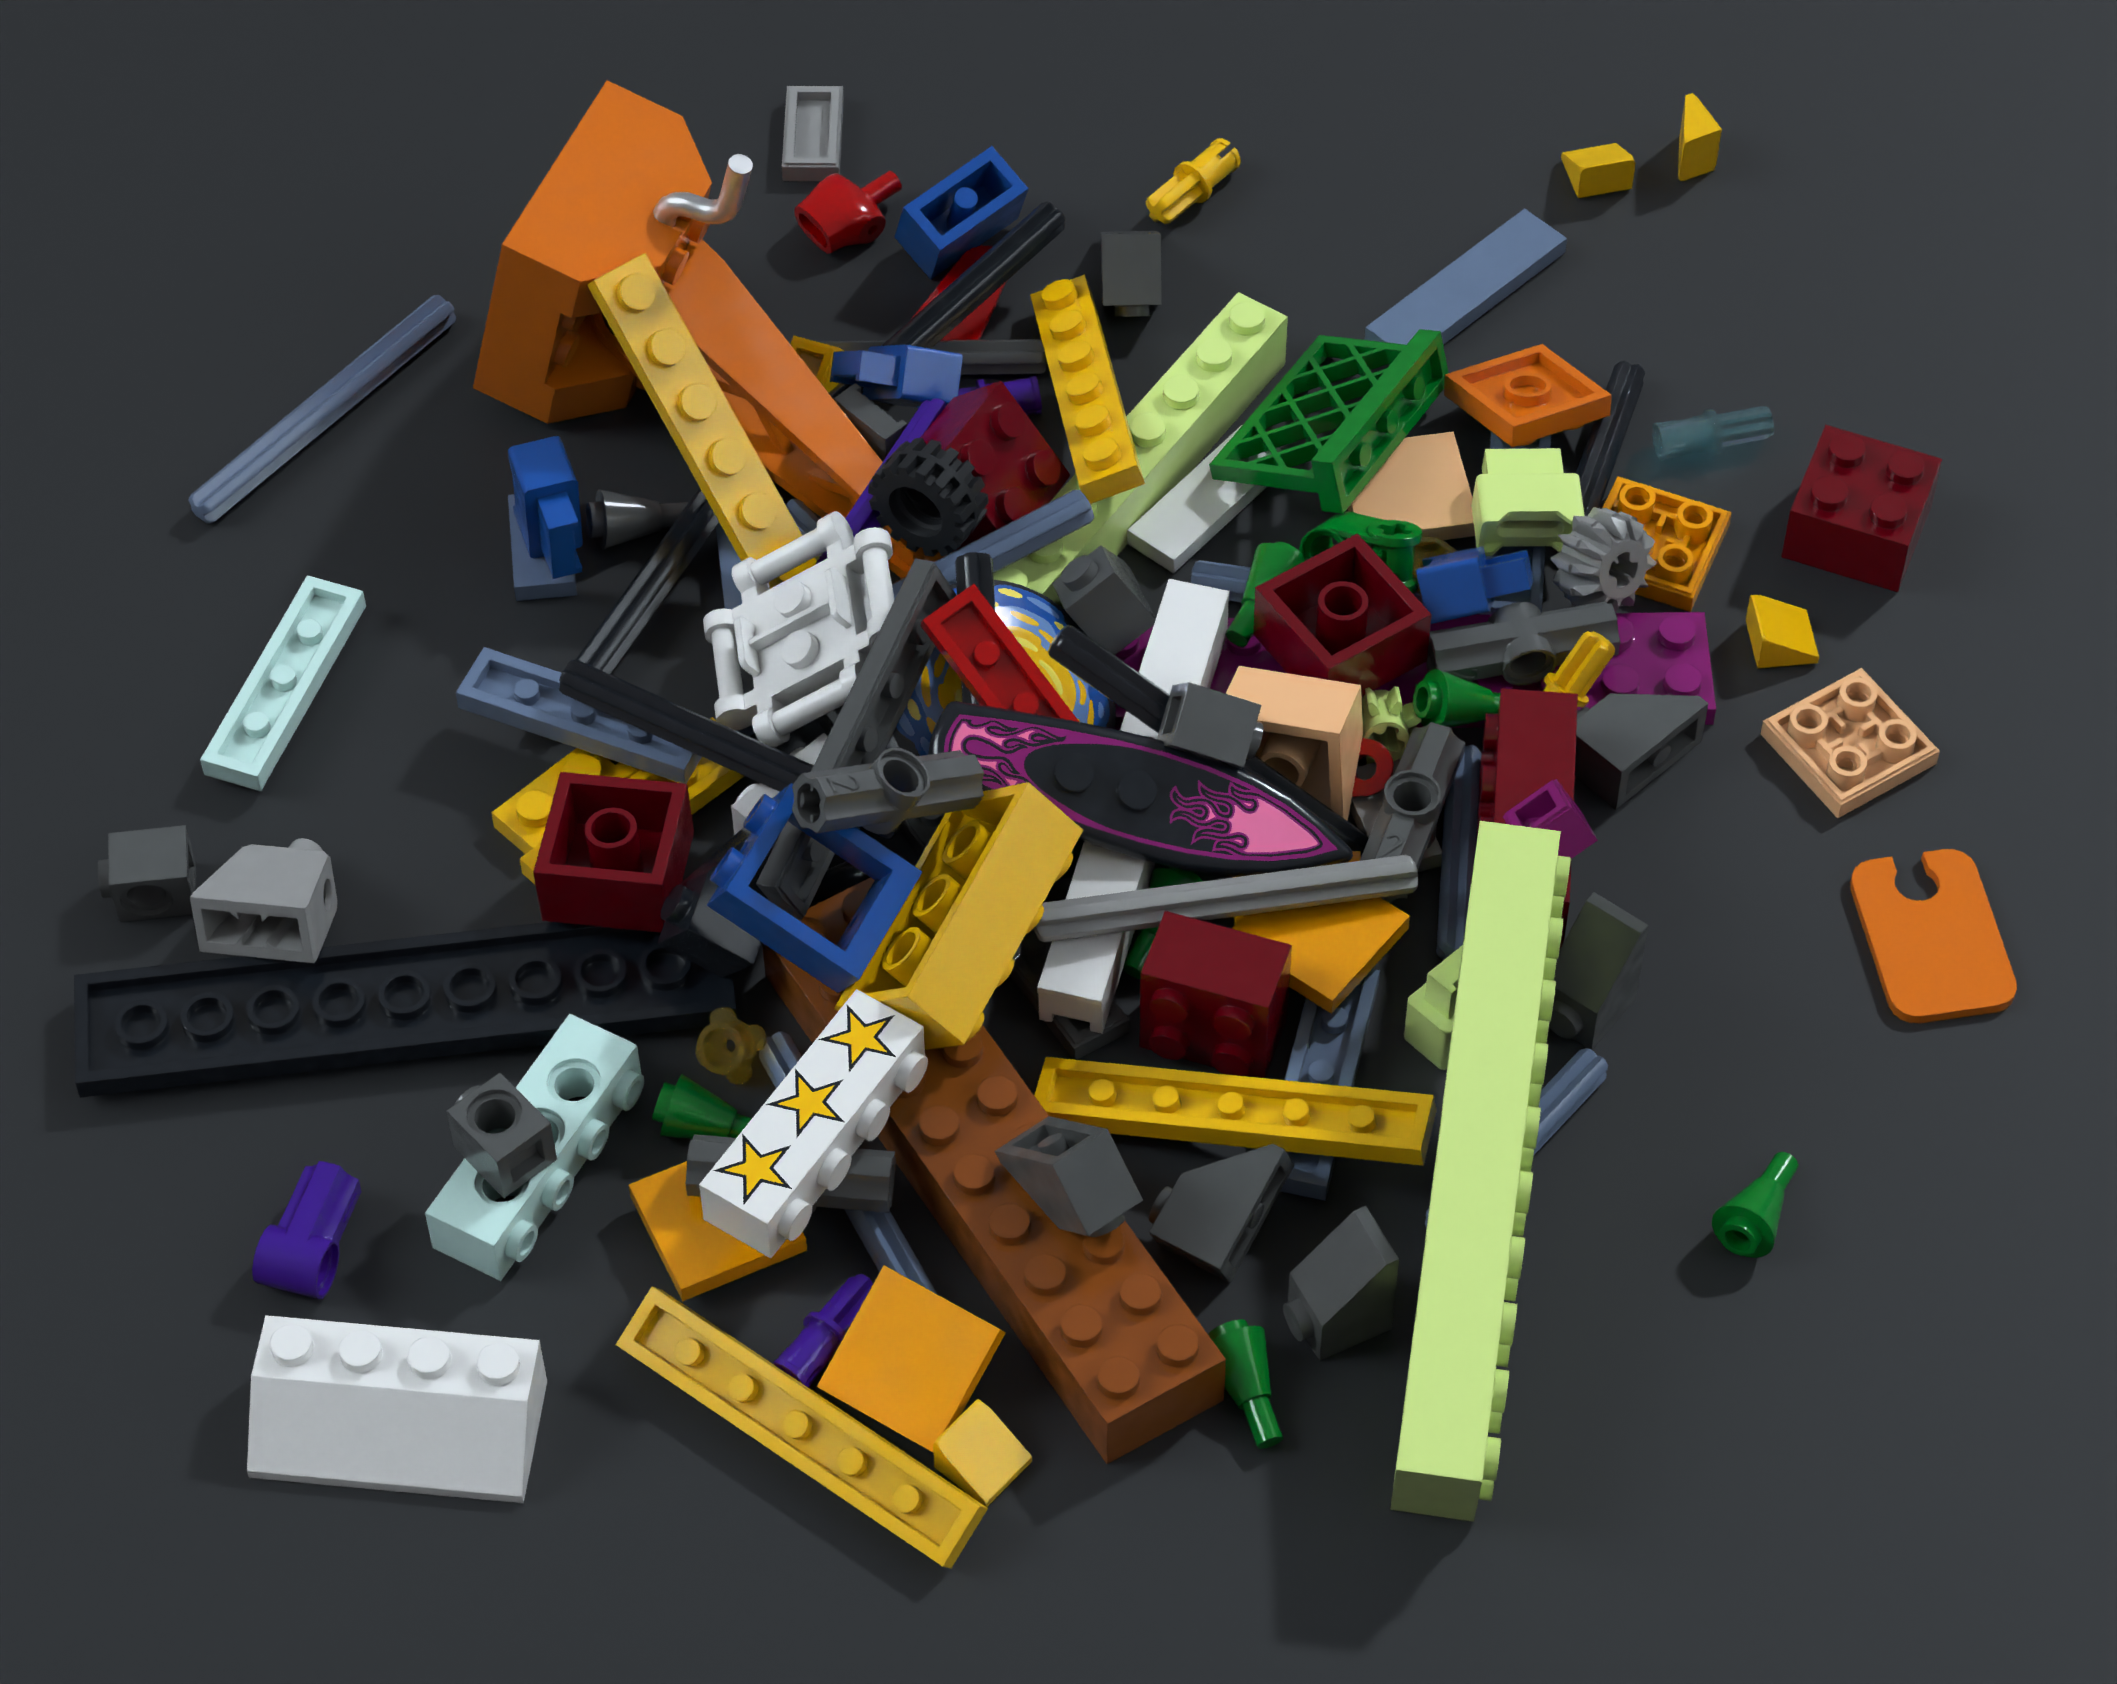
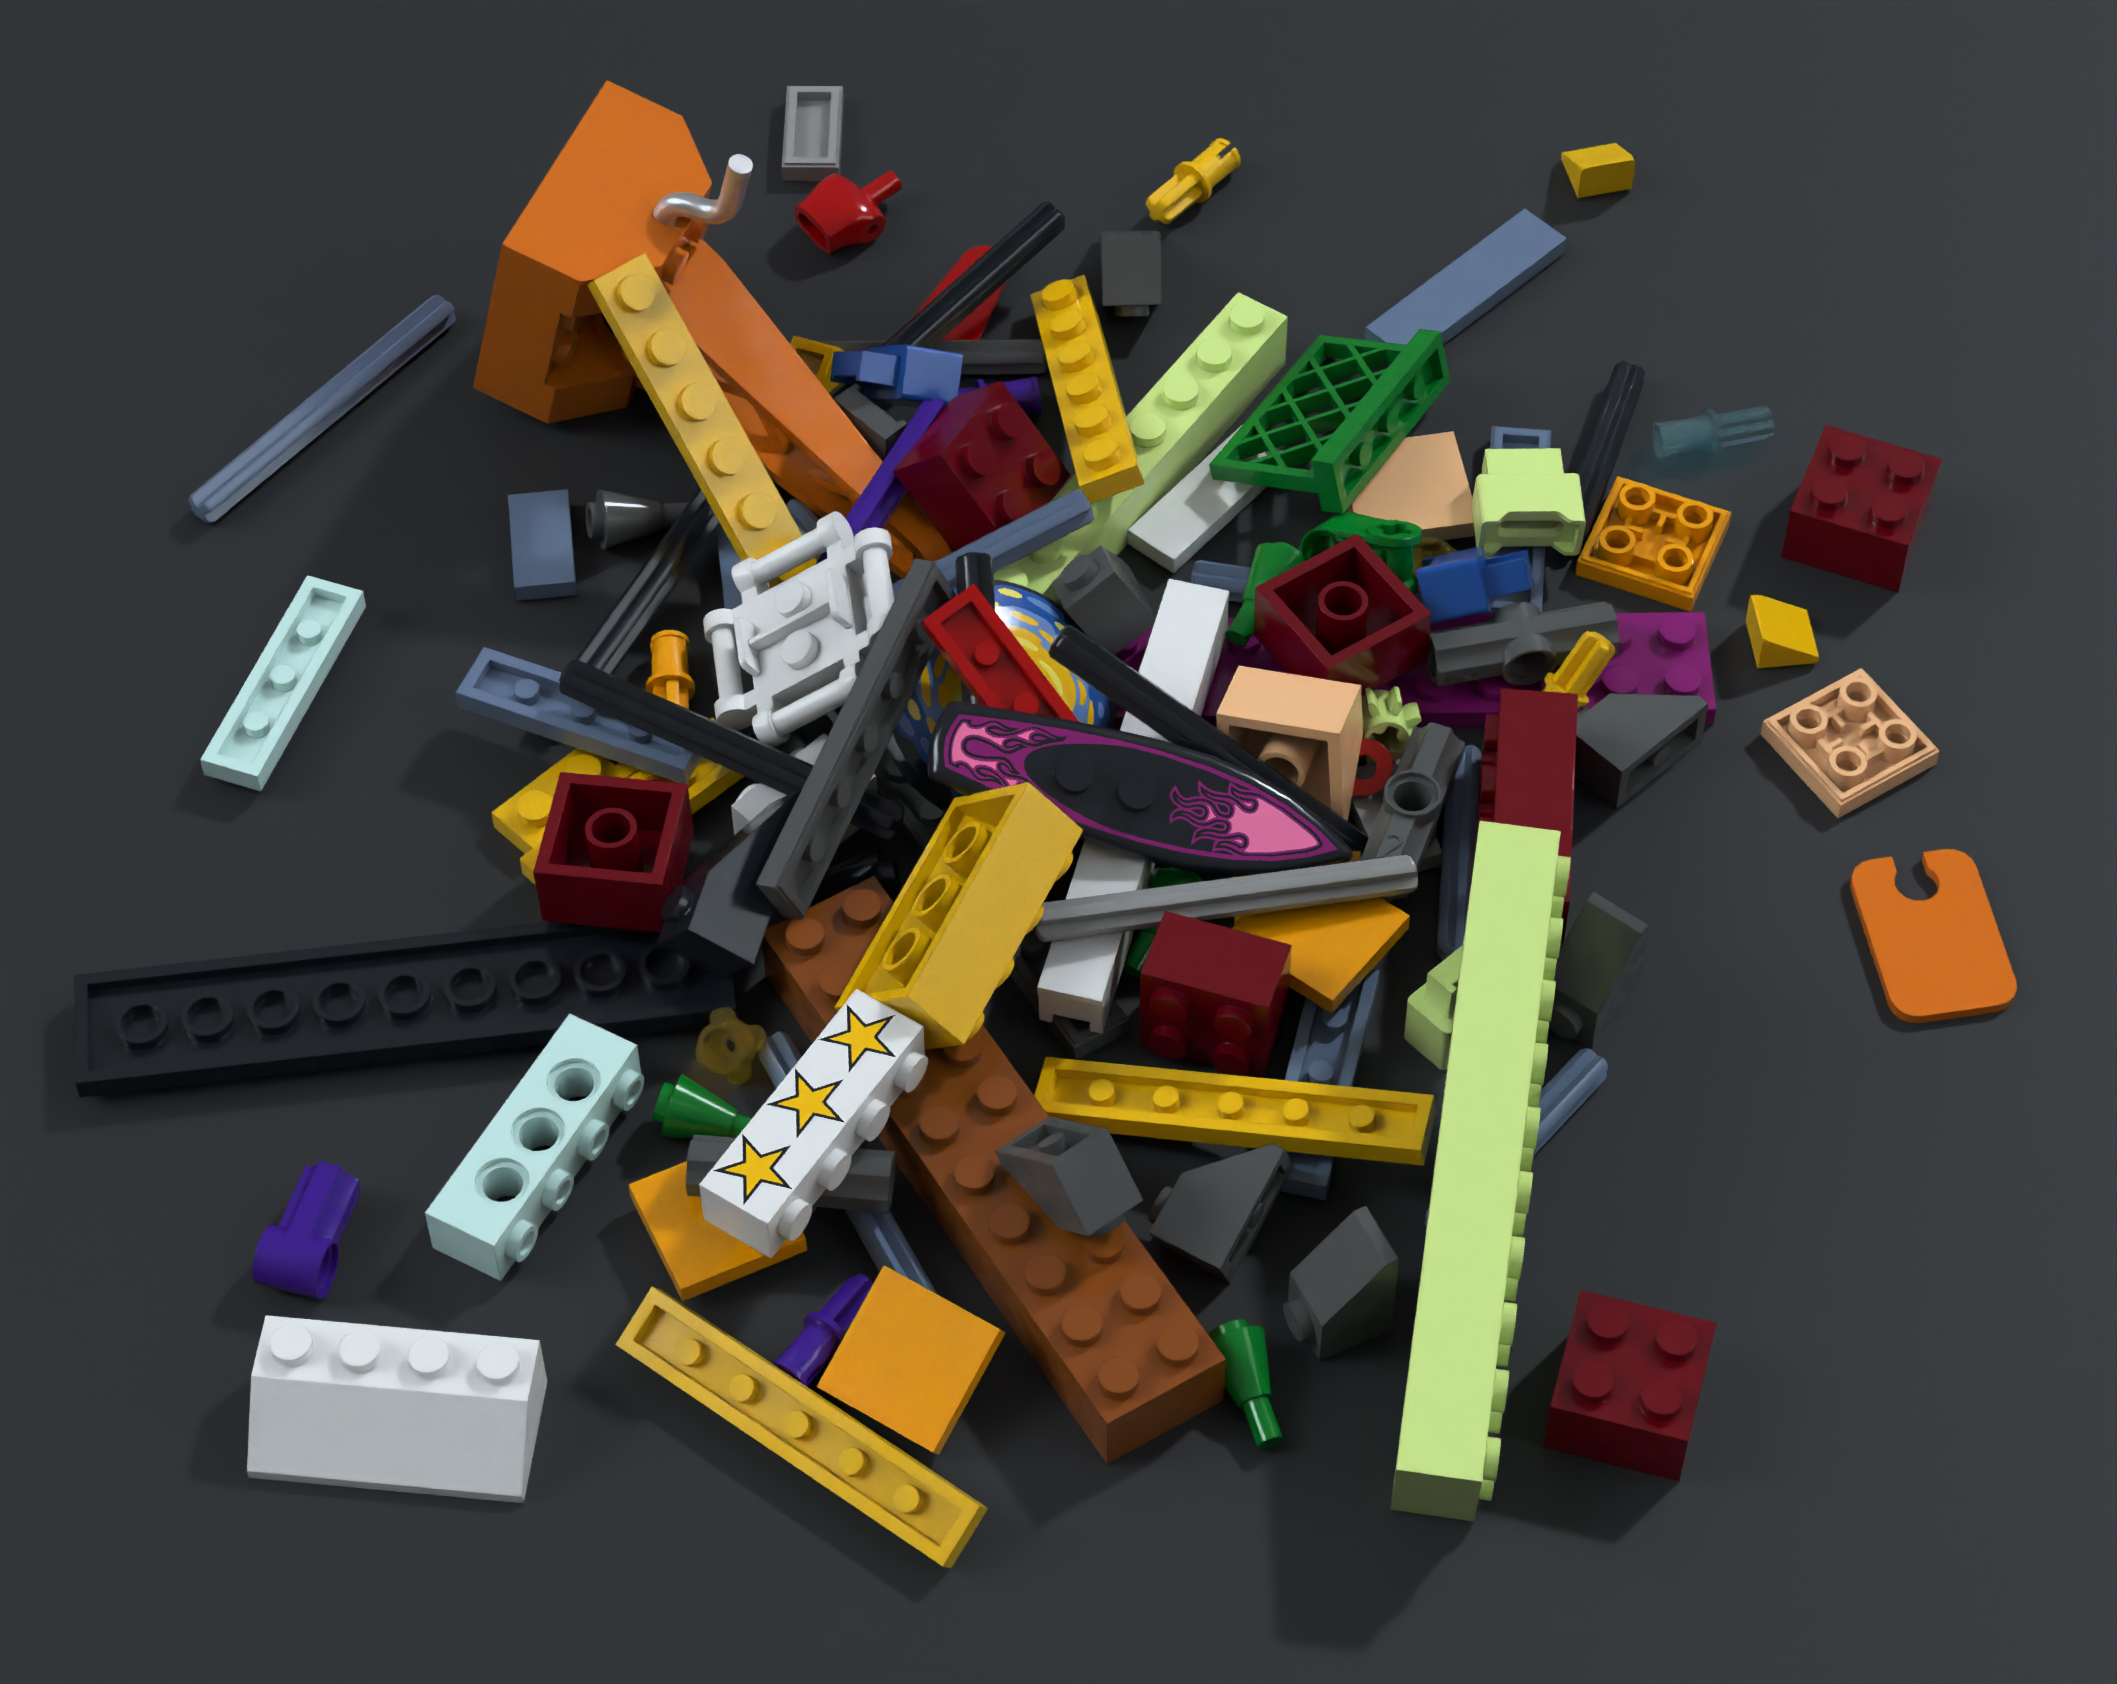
dark grey brick [98,825,196,922] -> none
light grey torso [190,838,338,963] -> none
dark grey brick [446,1073,557,1198] -> none
blue piece [508,436,583,579] -> none
blue window [706,783,922,993] -> none
dark grey piece [792,748,984,834] -> none
black tyre [868,438,989,557] -> none
blue brick [894,146,1029,280] -> none
yellow slope [933,1399,1032,1507] -> none
dark grey brick [1157,682,1263,768] -> none
green cone [1413,669,1500,728] -> none
orange plate [1444,344,1612,447] -> none
magenta slope [1503,779,1598,859] -> none
light grey gear [1550,507,1657,613] -> none
yellow slope [1678,93,1722,181] -> none
green cone [1712,1152,1799,1258] -> none
none -> light orange axle [646,630,695,709]
none -> dark red brick [1543,1289,1717,1482]

